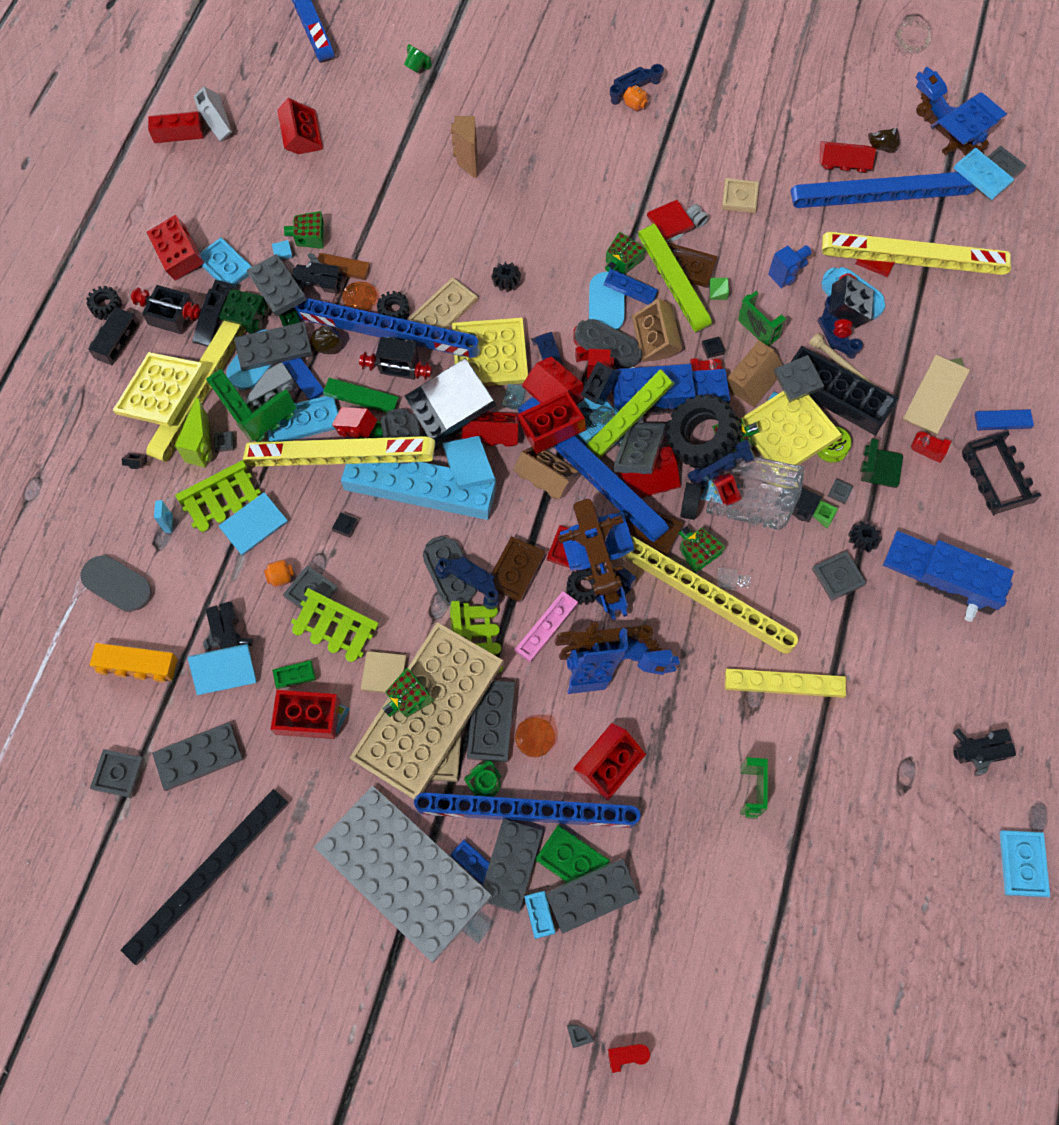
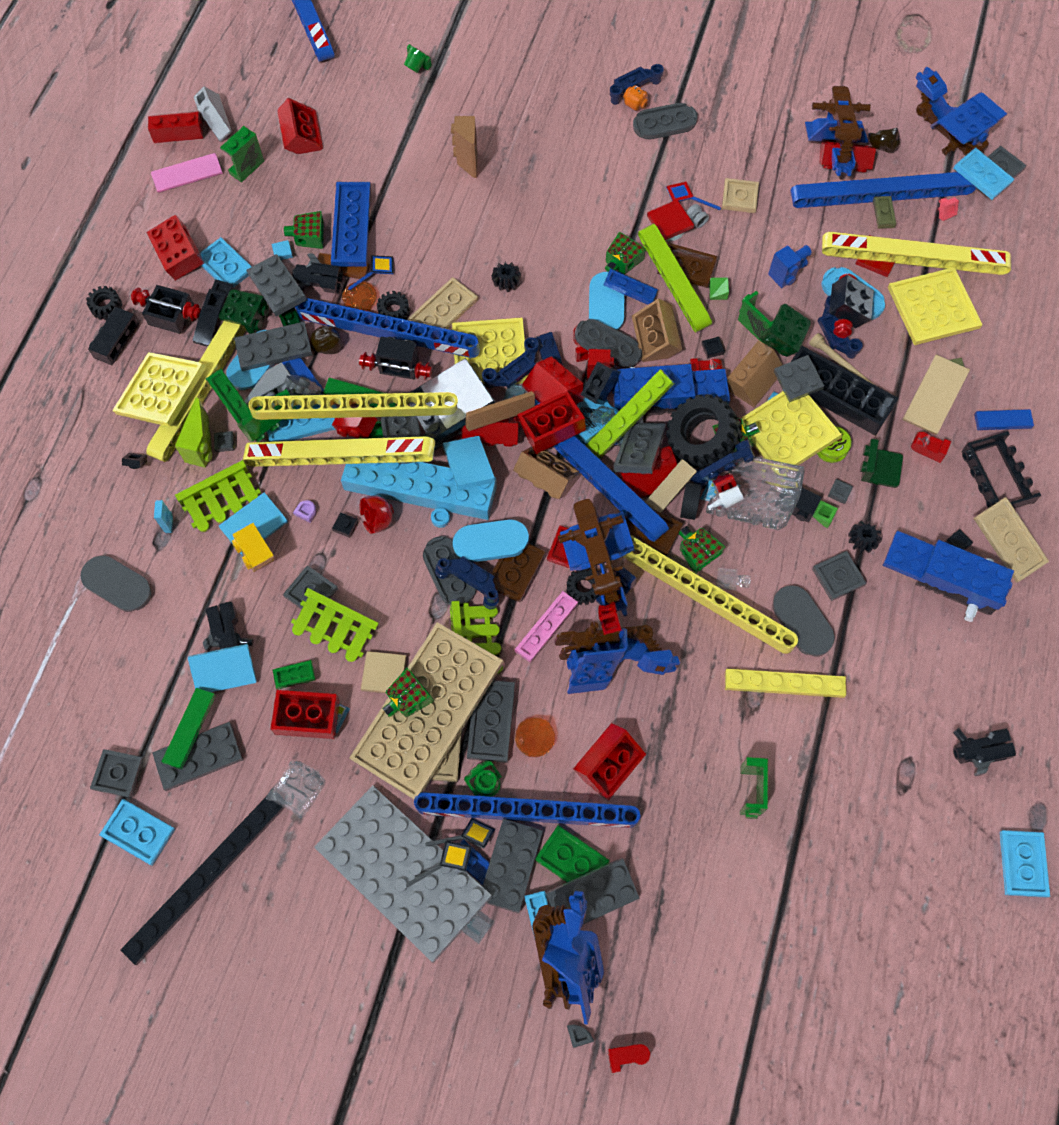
light orange brick [89,643,178,683] -> none
orange head [264,560,294,587] -> none
none -> medium azure tile [99,799,175,866]
none -> bright pink slope [151,153,223,193]
none -> green tile [161,688,216,770]
none -> green panel [220,126,264,183]
none -> yellow brick [232,523,274,572]
none -> light yellow beam [249,392,458,420]
none -> clear slope [267,761,325,819]
none -> dark grey plant [284,374,322,406]
none -> lavender tile [293,500,316,523]
none -> blue plate [331,182,371,266]
none -> piece [348,255,393,290]
none -> red cylinder [359,495,394,534]
none -> piece [406,841,472,887]
none -> piece [425,818,495,849]
none -> medium azure tile [431,508,450,528]
none -> medium azure tile [453,520,529,562]
none -> medium nougat tile [466,391,535,431]
none -> dark blue plate [482,337,539,389]
none -> blue piece [532,891,604,1025]
none -> red leg [598,601,622,635]
none -> dark grey tile [633,103,697,140]
none -> tan tile [645,459,697,513]
none -> piece [666,181,721,210]
none -> white piece [708,485,744,511]
none -> dark green bracket [759,304,811,357]
none -> dark grey tile [773,586,834,657]
none -> piece [805,86,871,176]
none -> olive plate [873,196,896,229]
none -> light yellow plate [888,267,982,345]
none -> coral tile [938,197,959,221]
none -> black tile [945,529,973,550]
none -> tan tile [973,497,1049,582]

